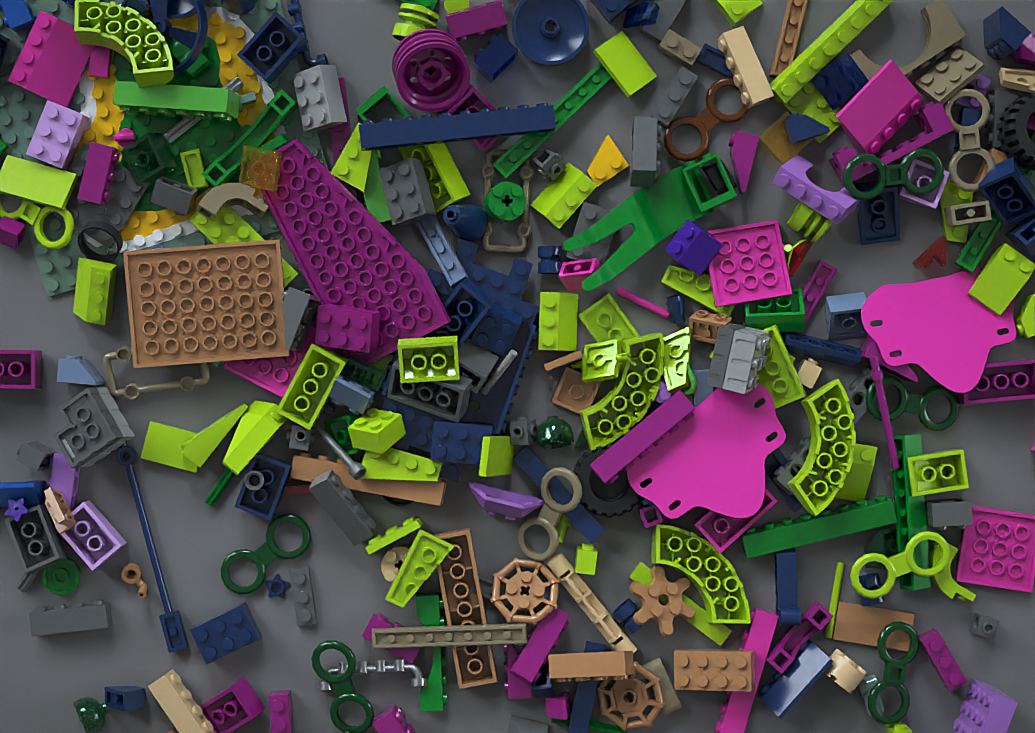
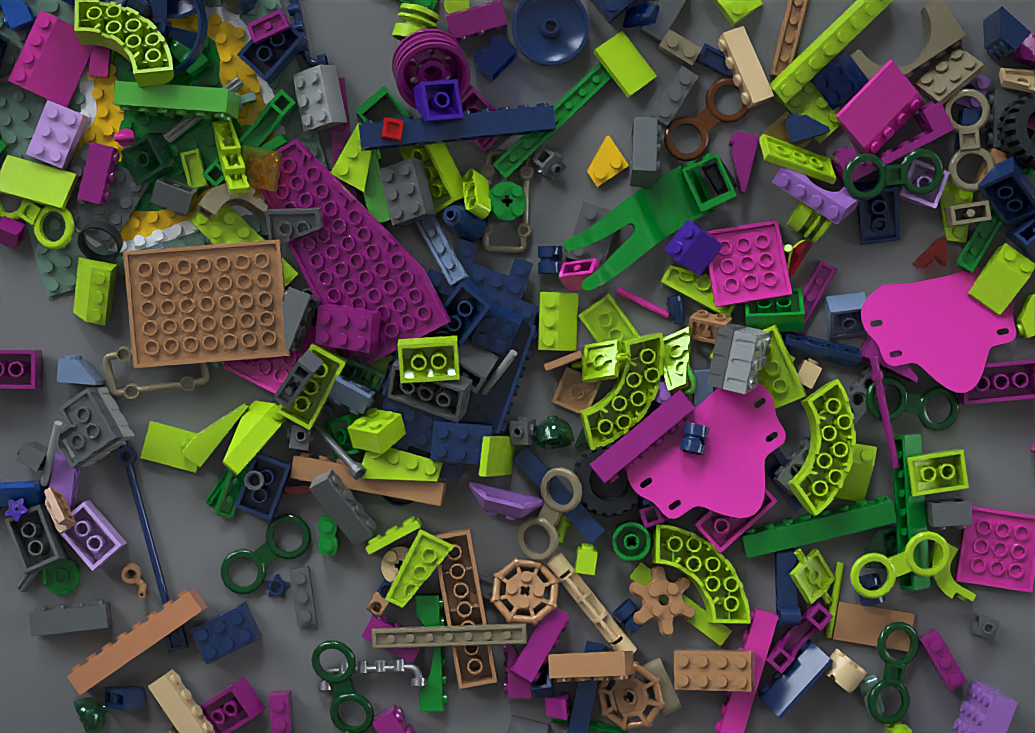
lime slope [530,162,598,230] -> none
none -> light grey bar [40,421,62,486]
none -> nougat brick [67,588,208,695]
none -> lime slope [212,120,250,195]
none -> green tile [213,460,252,519]
none -> magenta plate [246,9,291,44]
none -> dark grey wing [265,208,324,244]
none -> dark grey slope [273,350,324,409]
none -> green brick [318,514,340,555]
none -> medium nougat leg [366,579,392,617]
none -> red tile [381,117,404,141]
none -> dark purple slope [413,79,464,121]
none -> lime beam [462,169,491,219]
none -> green brick [611,520,651,561]
none -> dark blue wheel [679,423,710,455]
none -> lime tile [759,134,836,184]
none -> lime plate [789,549,836,604]

